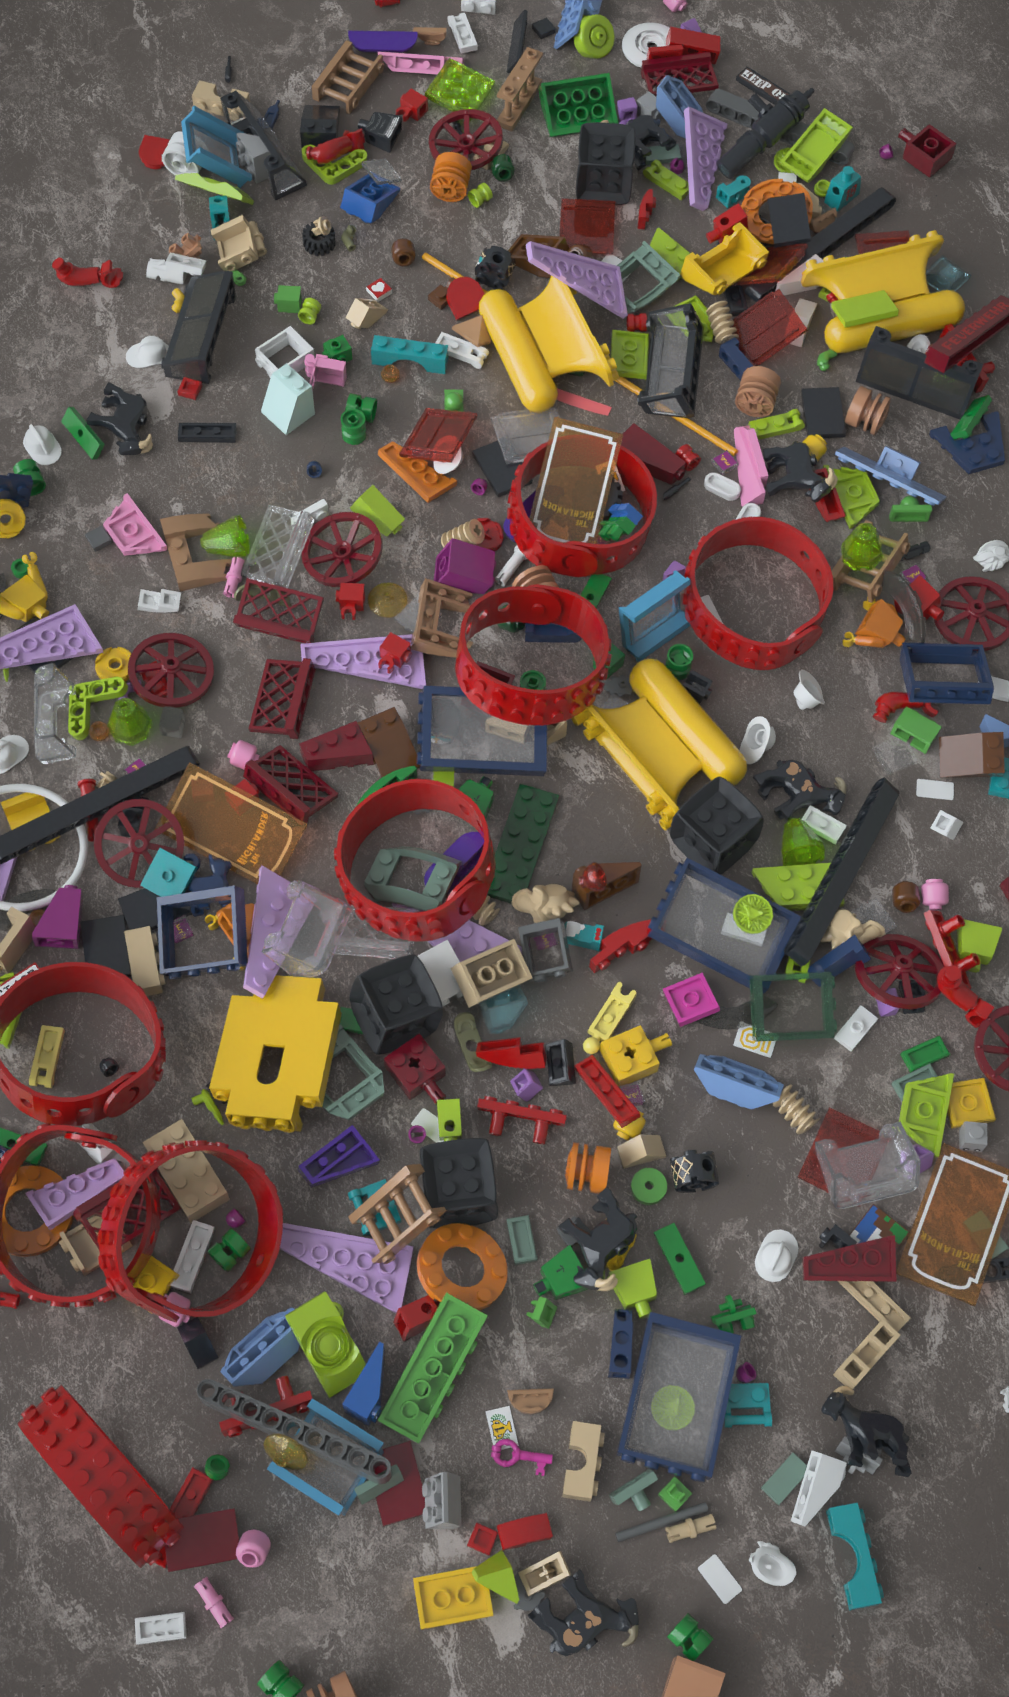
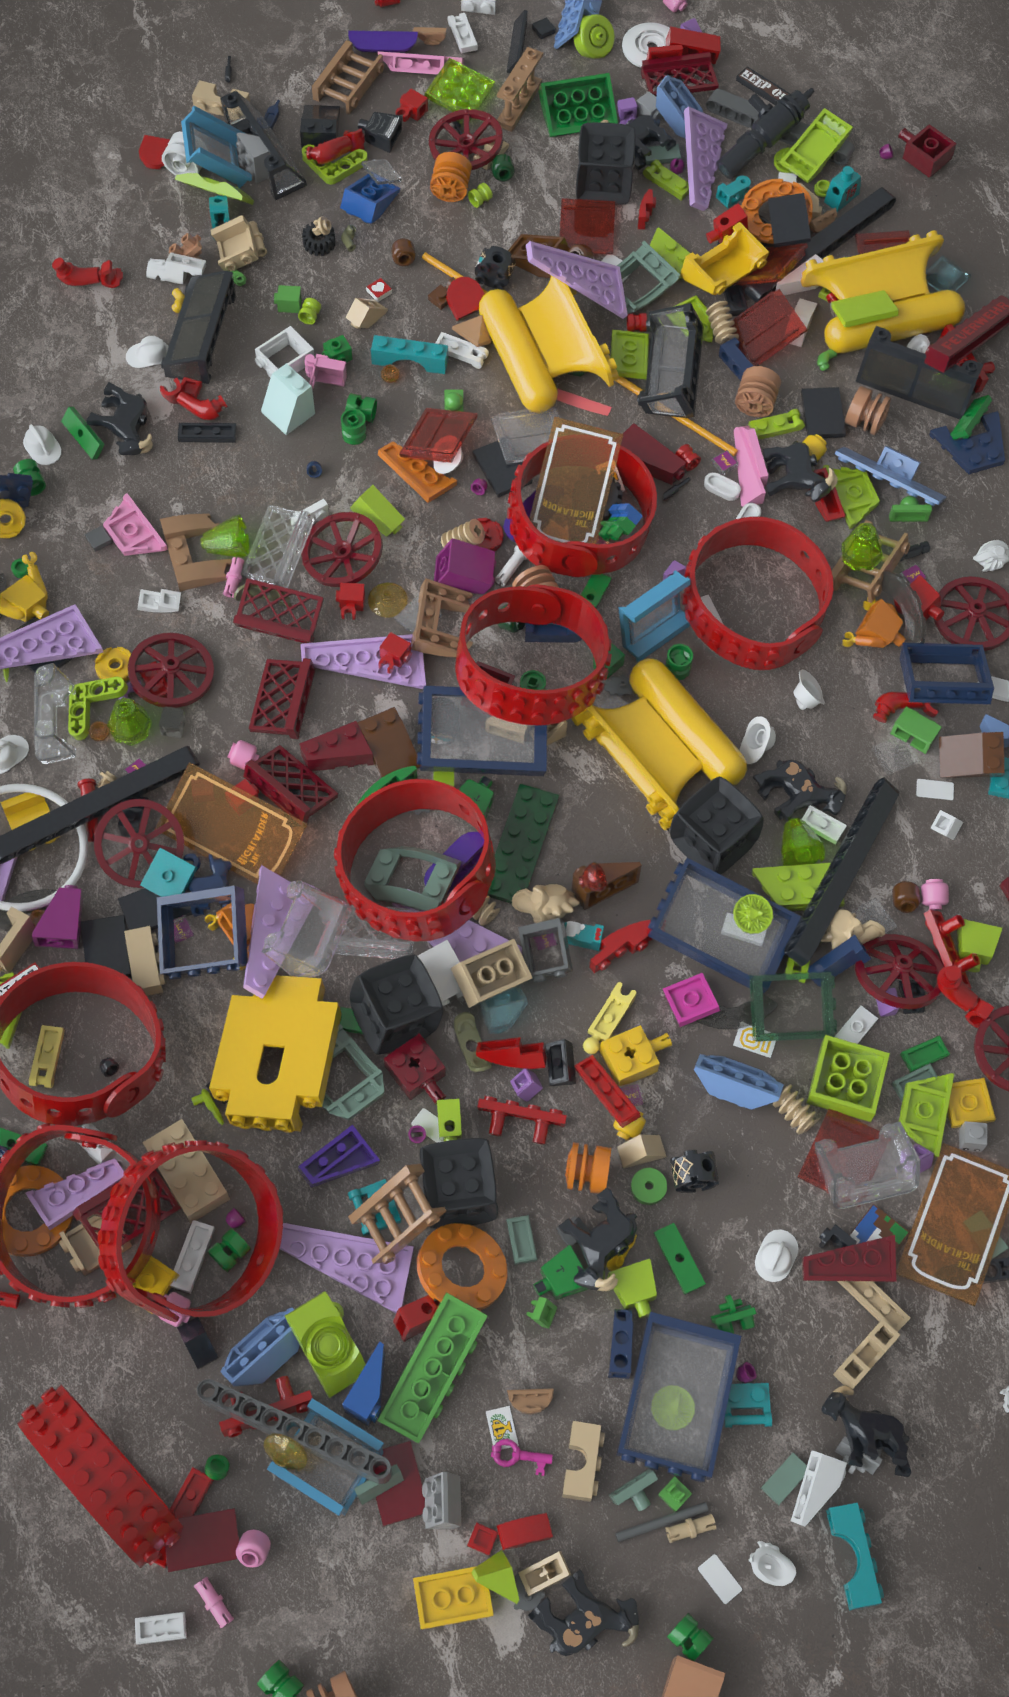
black window [682,669,713,704] -> none
none -> red piece [160,378,228,421]
none -> lime slope [806,1035,890,1122]

